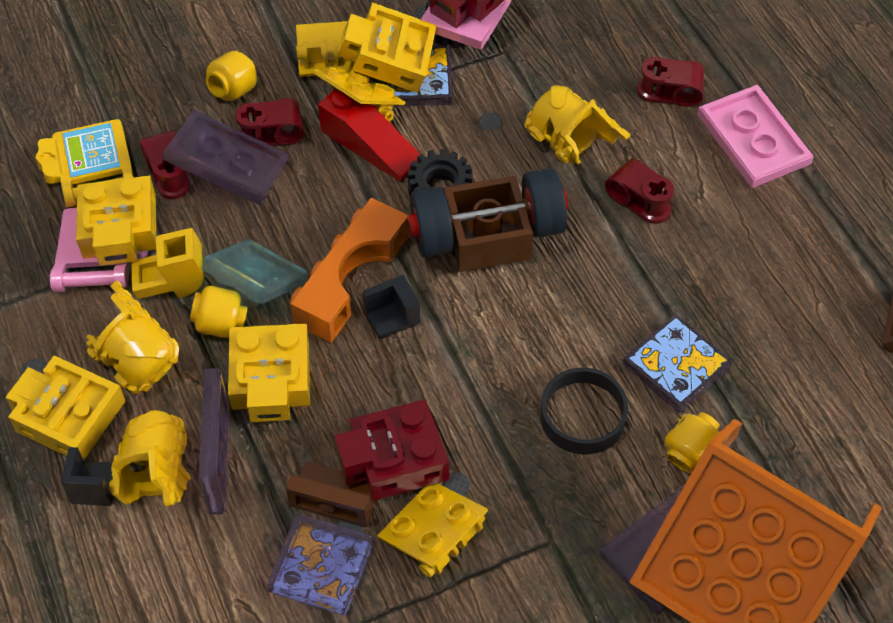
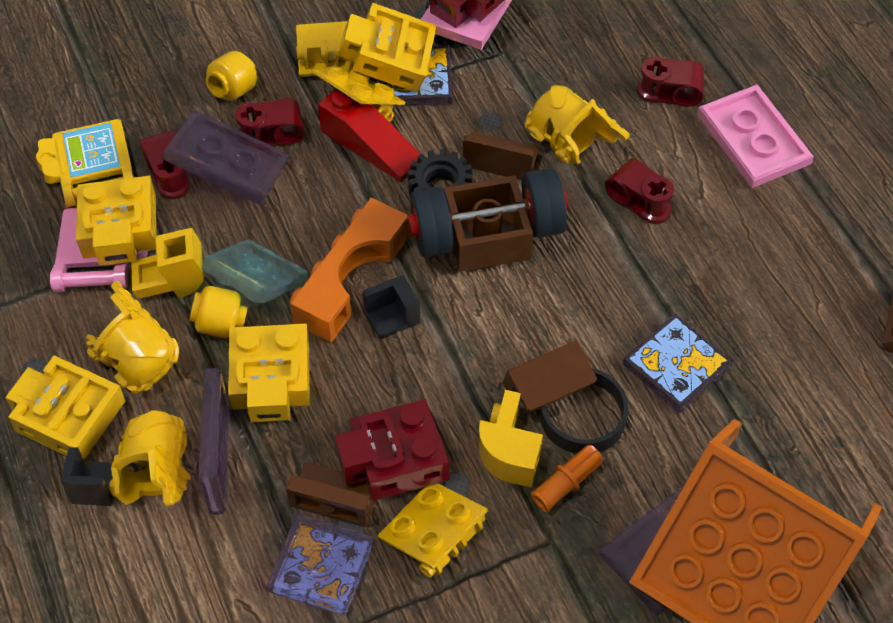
yellow head [663,412,720,474] -> none
none -> reddish brown panel [463,131,540,180]
none -> yellow brick [478,390,543,488]
none -> reddish brown panel [502,340,597,412]
none -> orange axle [530,445,603,513]

